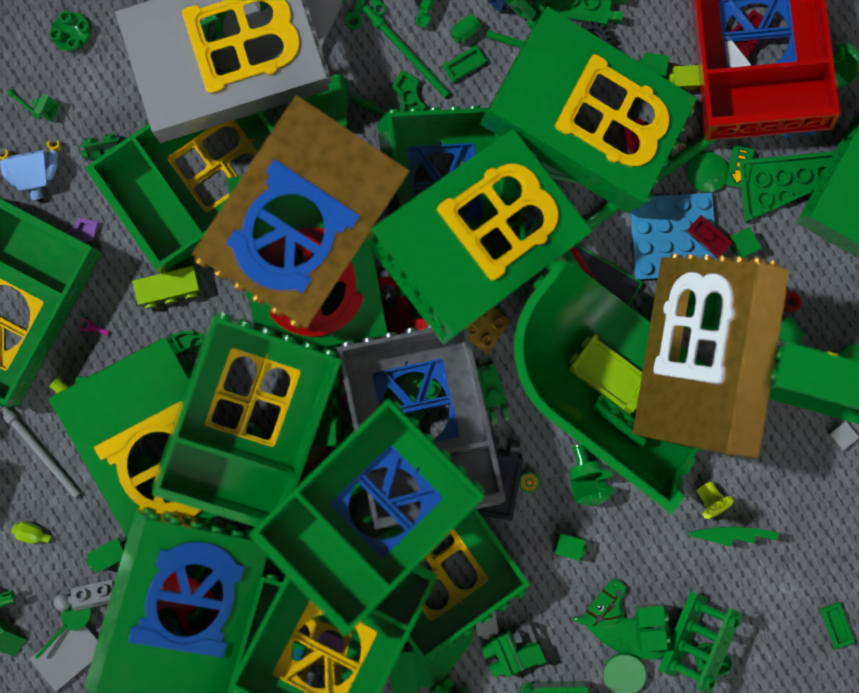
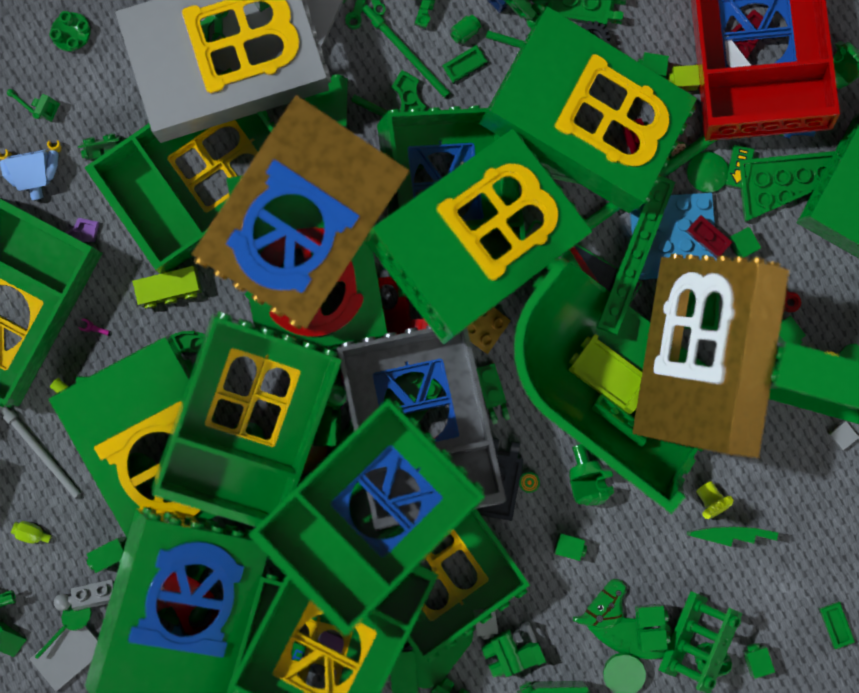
none -> green tile [327,385,348,408]
none -> green plate [596,176,676,336]
none -> green brick [742,643,775,679]

